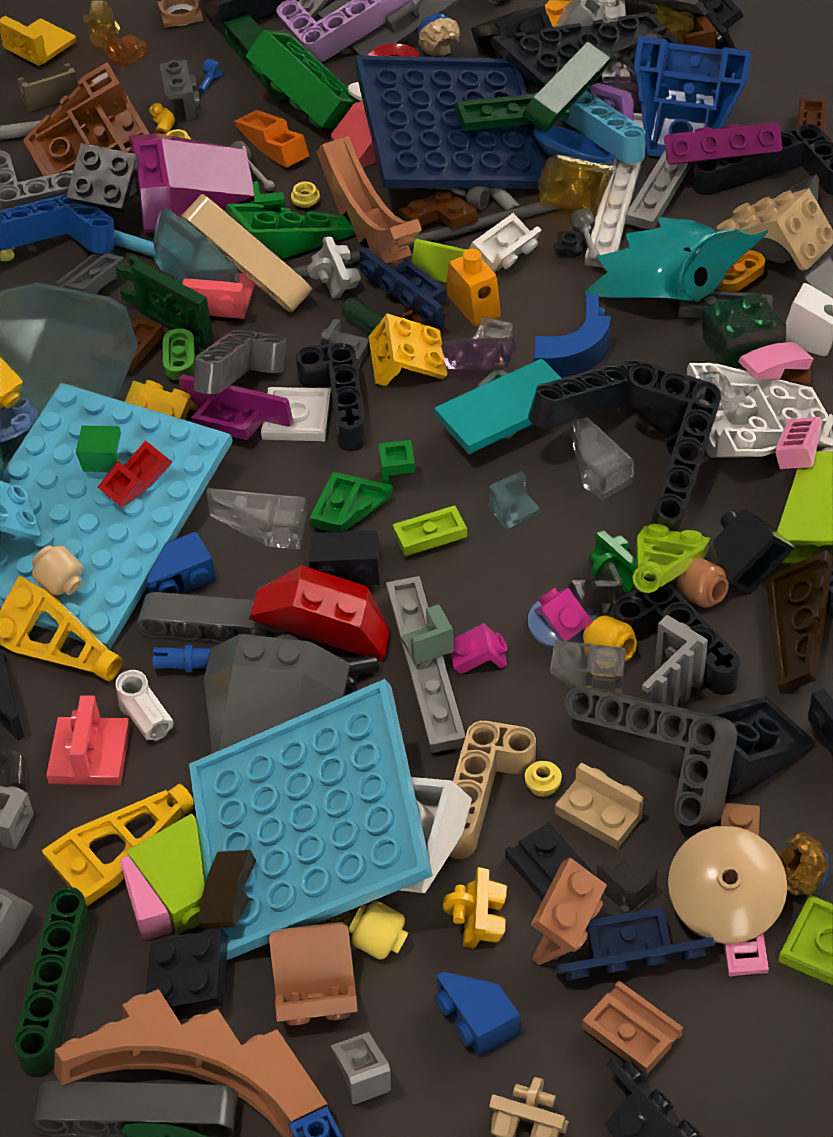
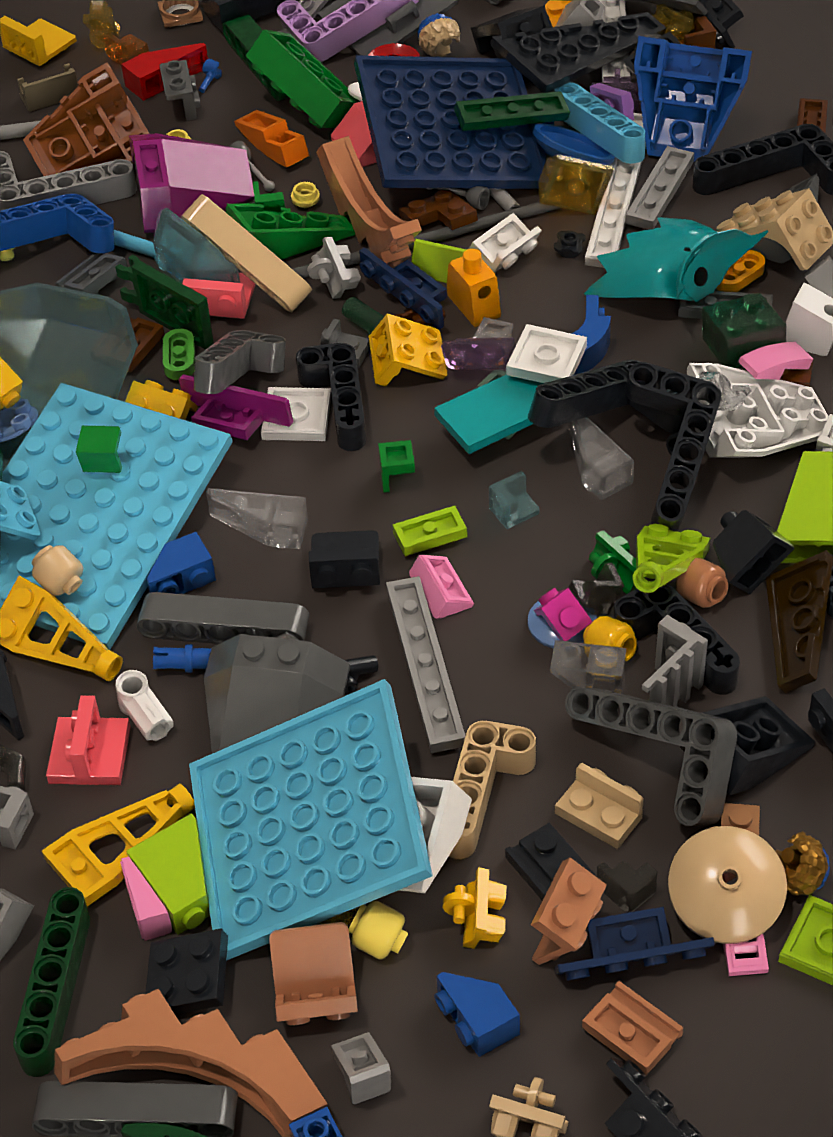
black plate [66,143,139,213] -> none
red slope [97,440,172,507] -> none
yellow arm [149,103,175,135] -> none
dark brown slope [198,850,256,929] -> none
red wedge [249,565,391,662] -> none
green wing [309,472,393,532] -> none
sand green panel [402,604,454,665] -> none
dark pink bracket [451,623,507,675] -> none
beam [522,41,612,133] -> none
light yellow plate [525,761,562,797] -> none
dark grey hinge [570,209,600,261] -> none
magenta bracket [664,122,783,165] -> none
bright pink slope [775,417,822,469] -> none
none -> red slope [121,43,208,101]
none -> bright pink slope [409,555,474,619]
none -> white plate [506,324,587,383]

